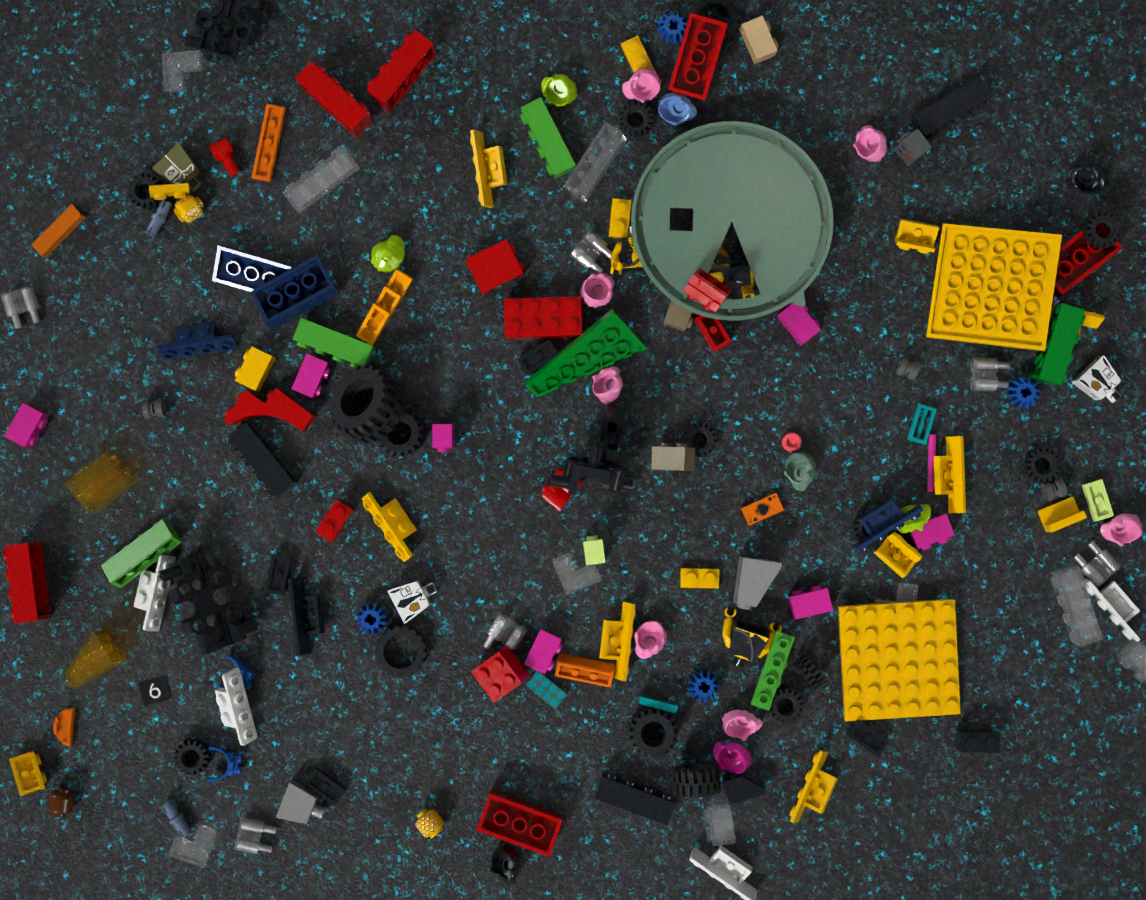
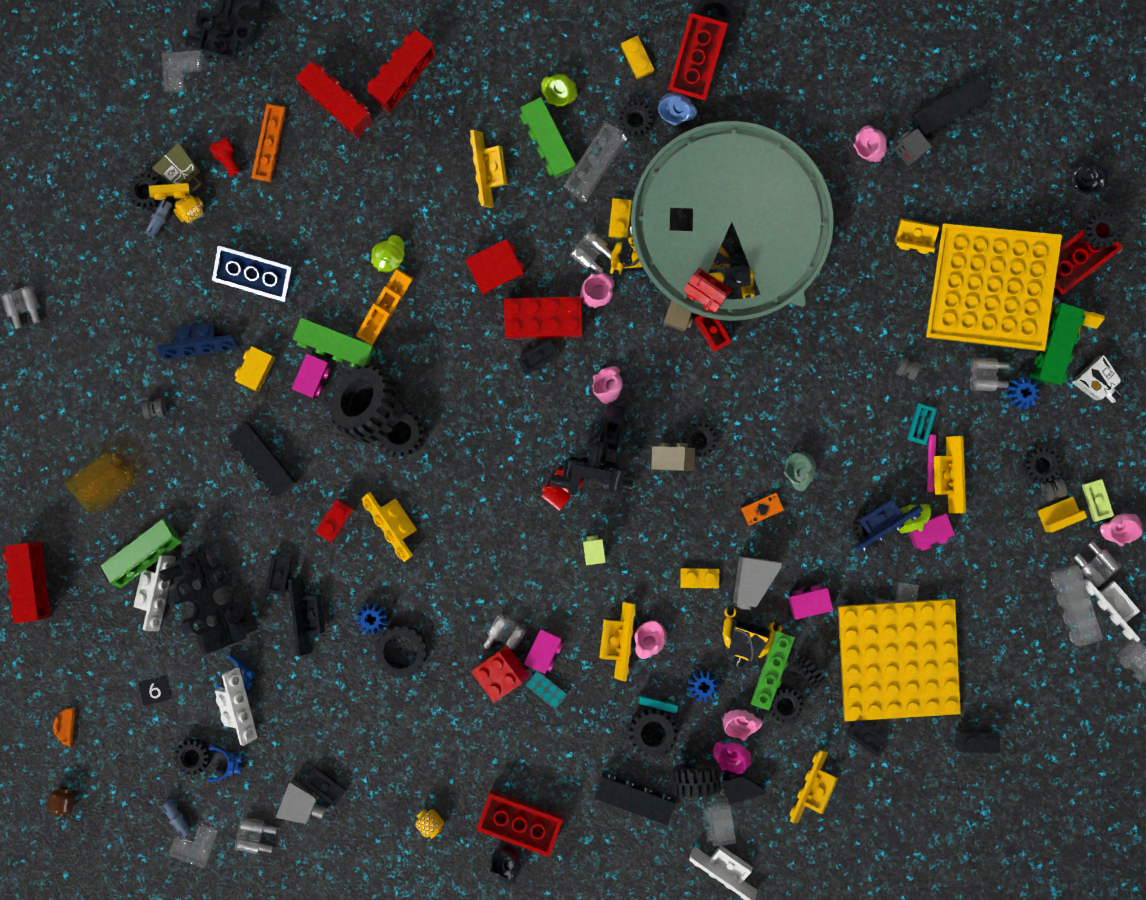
dark pink brick [4,403,49,448] -> none
yellow bracket [9,751,47,796] -> none
orange slope [32,204,86,258] -> none
clear yellow slope [64,629,126,690] -> none
red arch [223,388,316,432] -> none
dark blue slope [250,255,340,330] -> none
clear brick [282,146,360,214] -> none
white torso [388,580,437,624] -> none
dark pink brick [432,424,455,452] -> none
green wing [524,309,647,398] -> none
clear plate [552,553,602,595] -> none
orange slope [555,653,615,688] -> none
bright pink hair [622,68,662,103] -> none
blue gear [657,10,687,44] -> none
tan brick [740,15,778,64] -> none
dark pink brick [777,304,821,346] -> none
coral tile [782,433,802,452] -> none
yellow bracket [874,532,923,578] -> none

